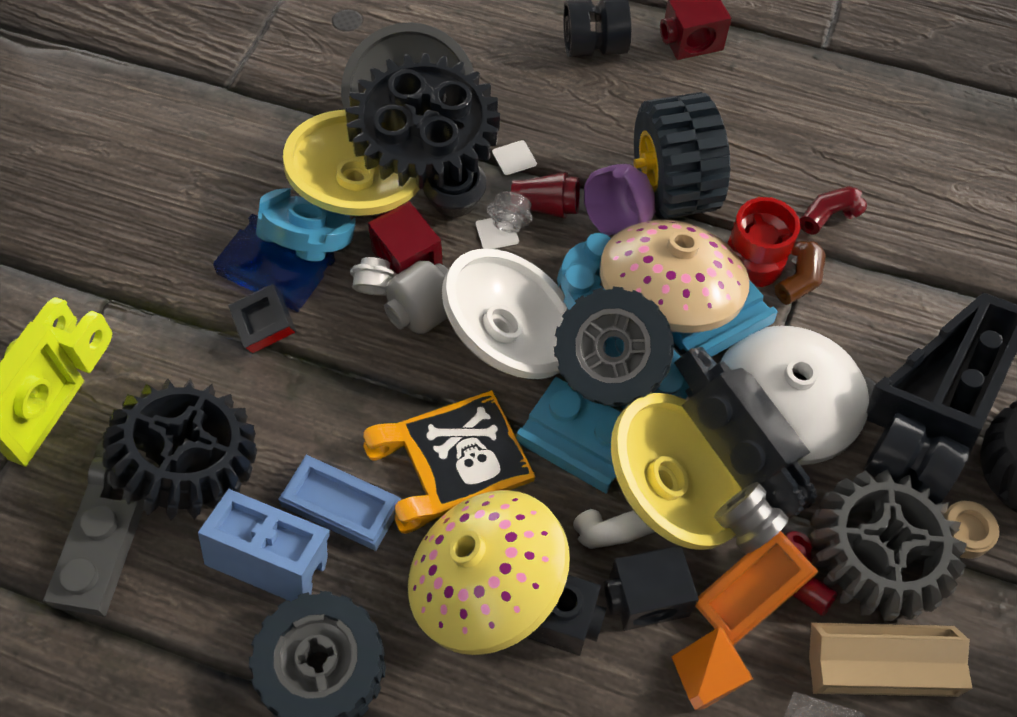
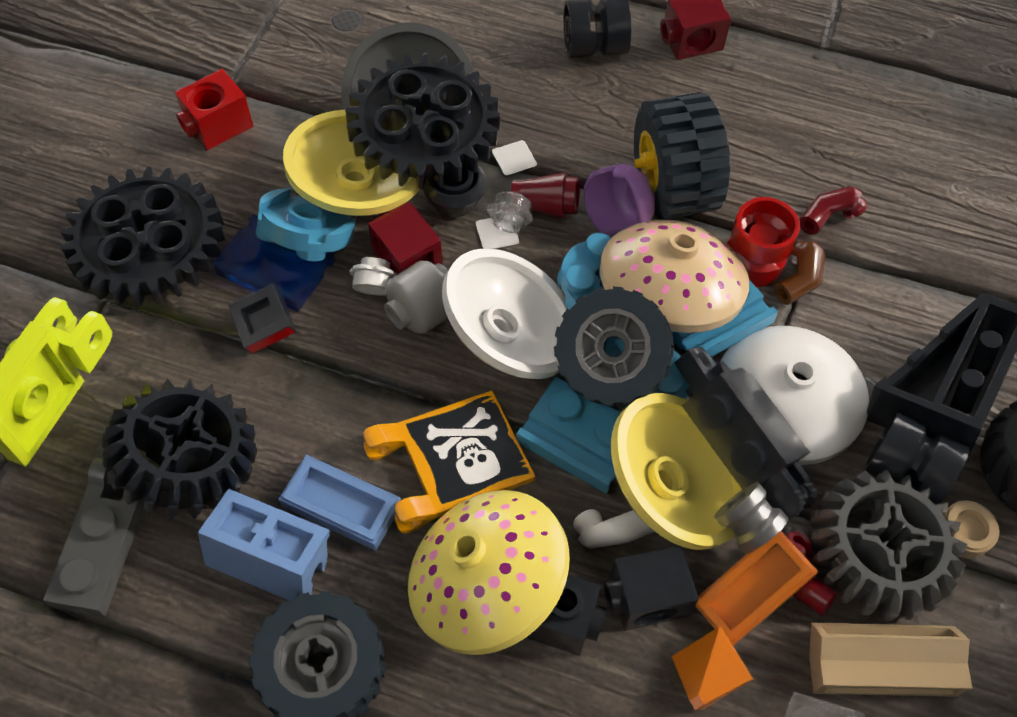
none -> black gear [60,166,225,307]
none -> red brick [175,68,254,151]

